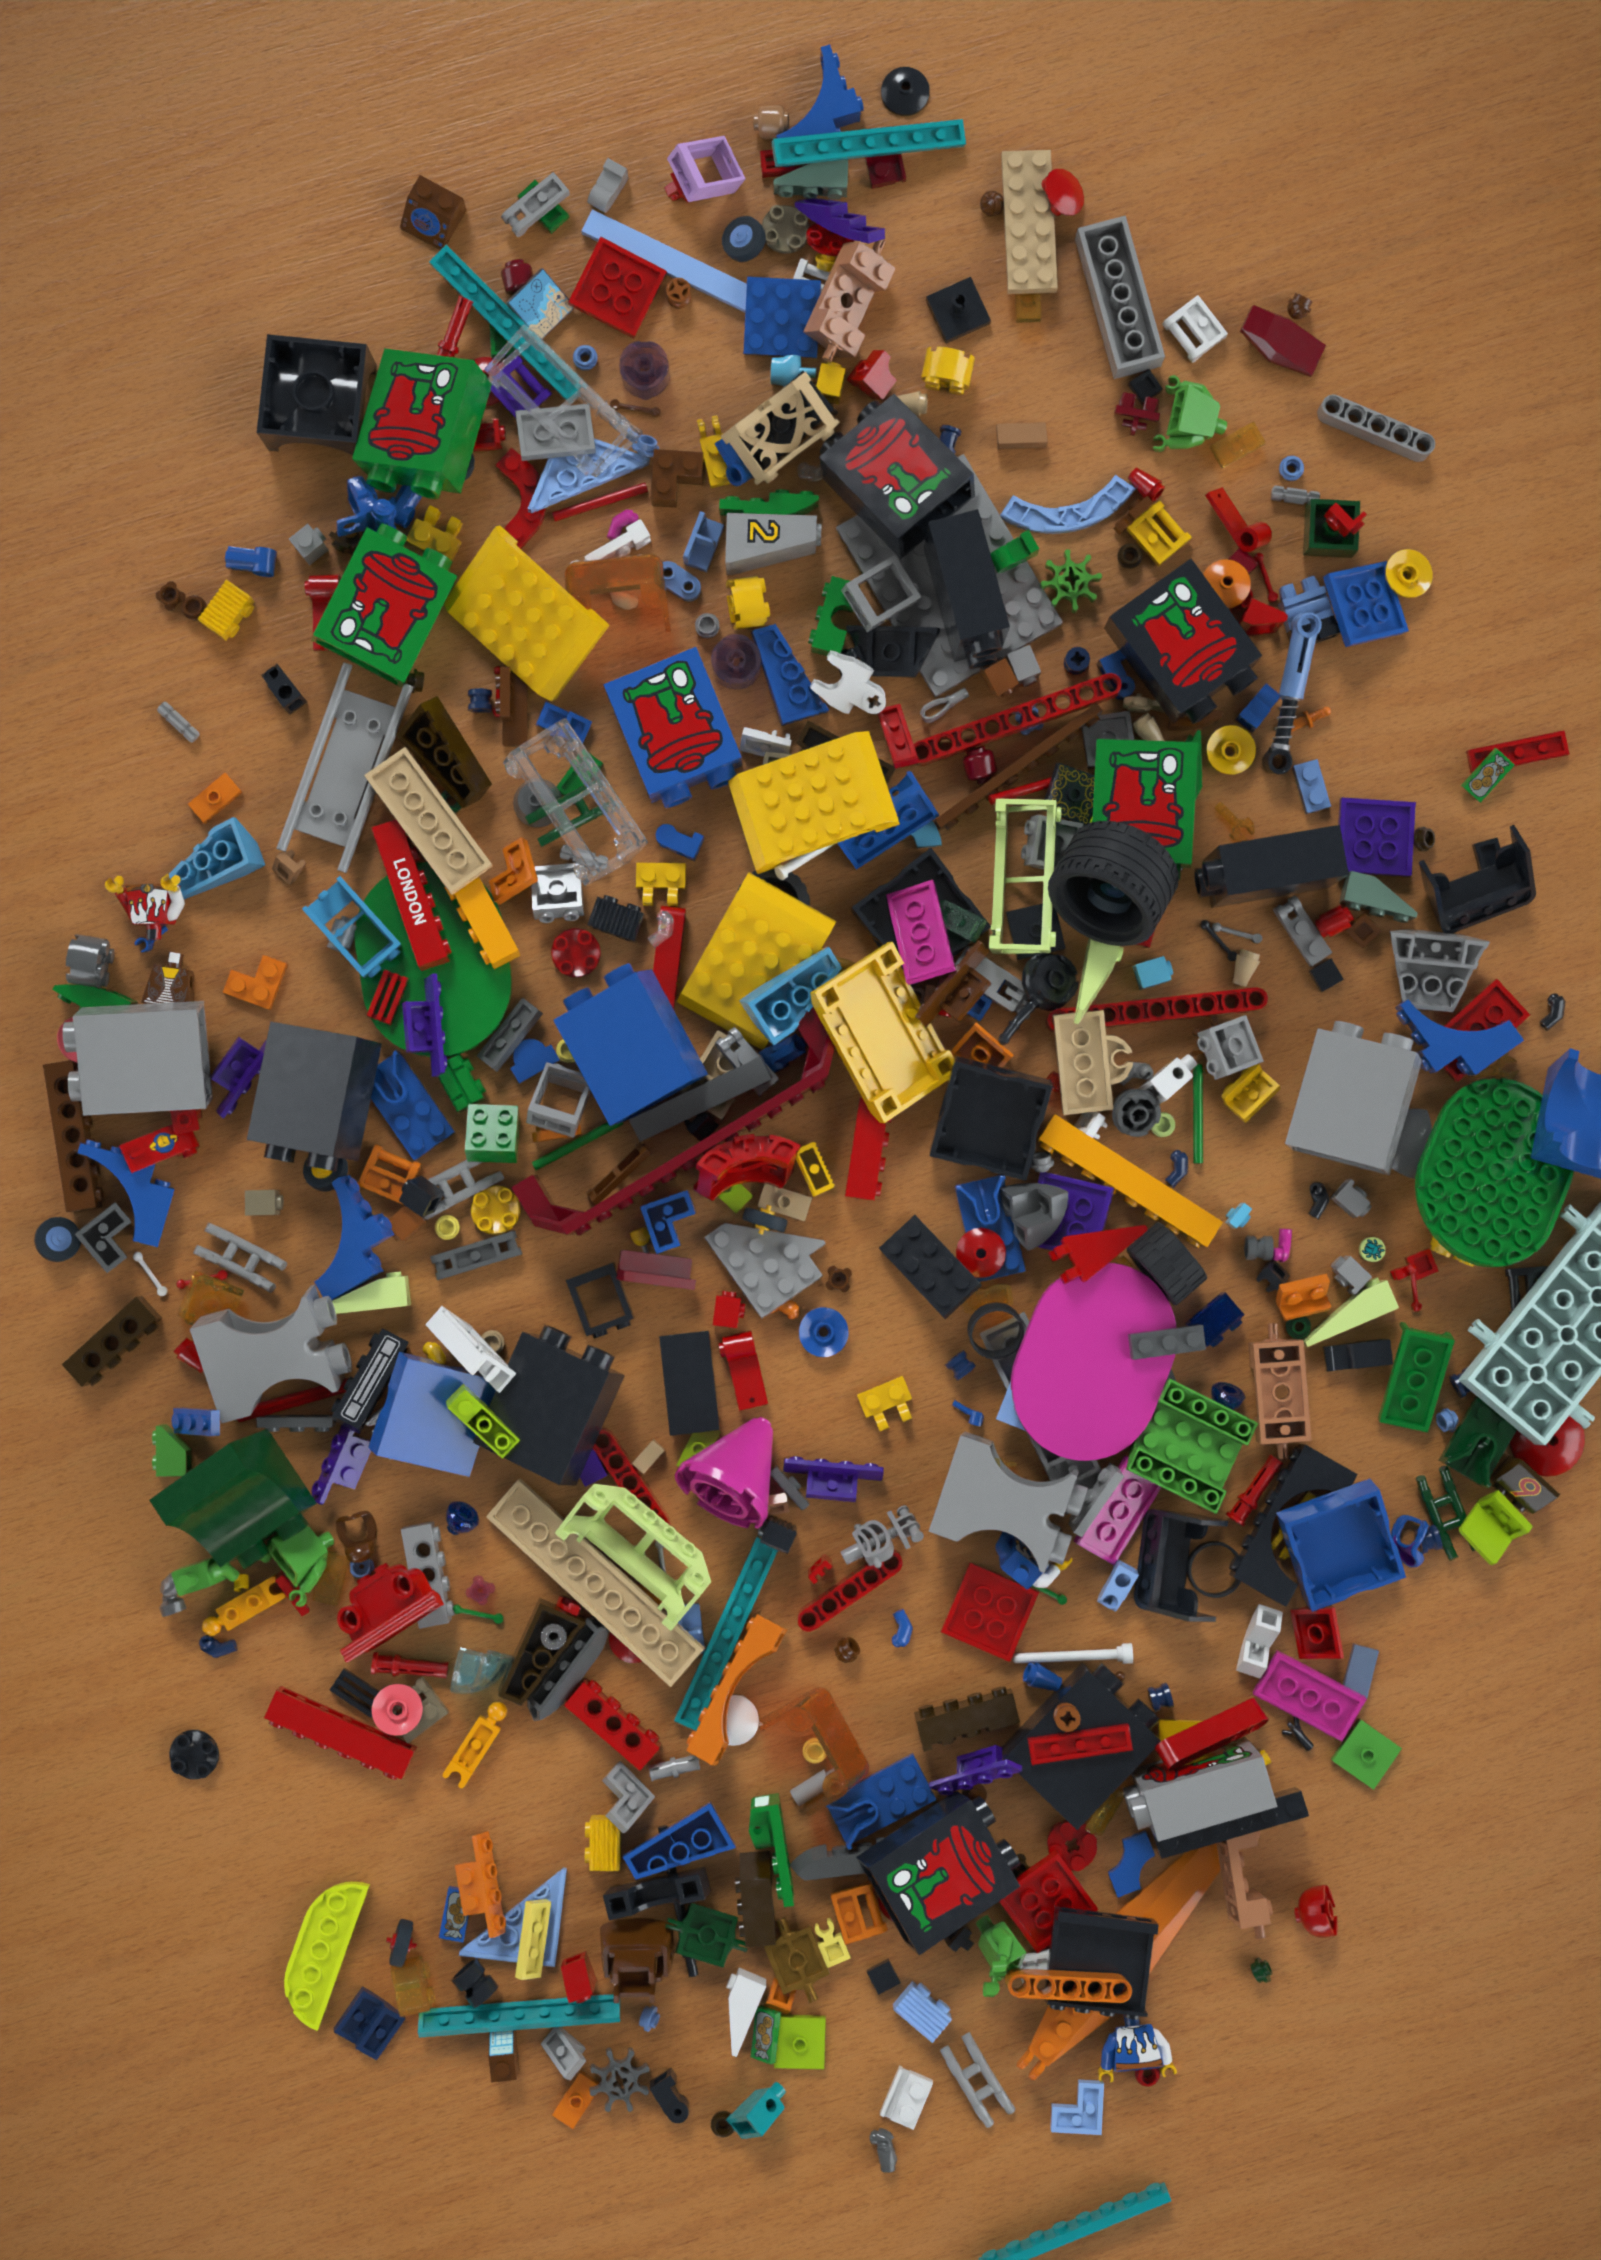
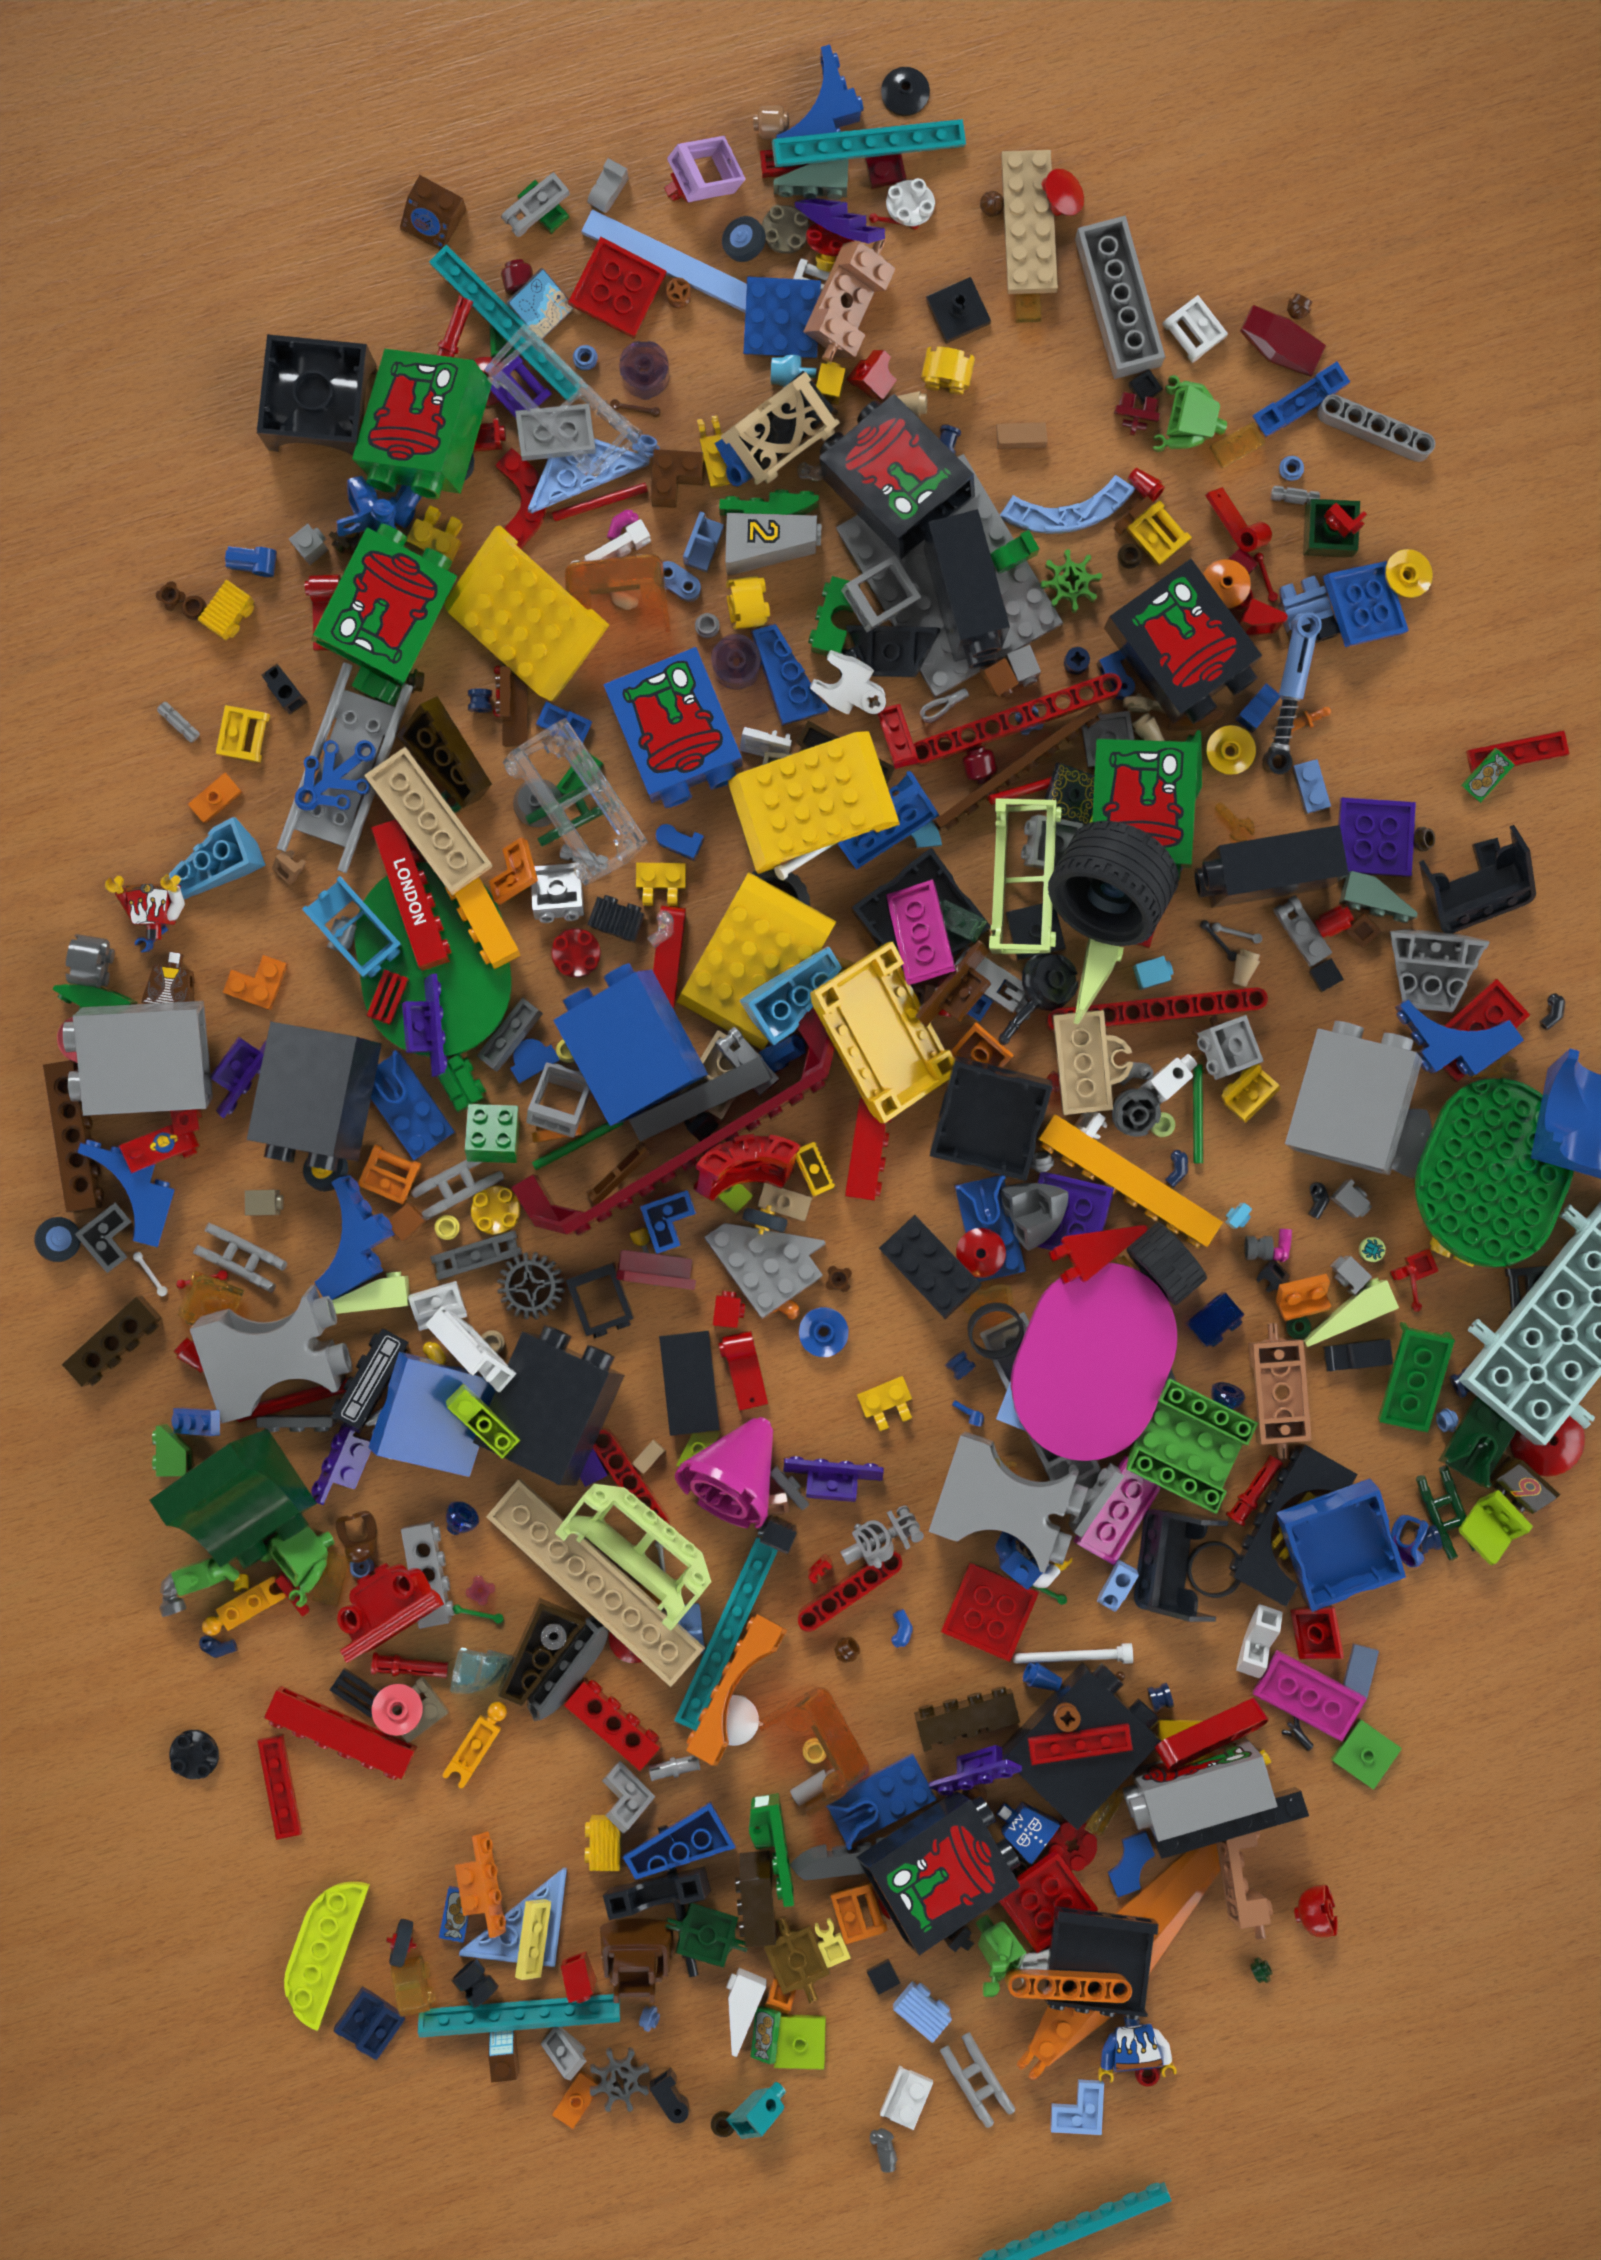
black brick [399,1176,444,1217] -> none
red tile [556,1595,582,1616] -> none
dark grey plate [1128,1324,1206,1360] -> none
none -> yellow plate [216,705,270,763]
none -> red tile [257,1734,302,1840]
none -> blue plant [295,740,376,811]
none -> green leg [352,666,402,707]
none -> white plate [408,1281,467,1331]
none -> dark grey gear [497,1252,565,1319]
none -> red hinge [869,213,919,230]
none -> white dish [886,178,935,226]
none -> blue torso [996,1802,1060,1864]
none -> blue slope [1252,361,1350,437]

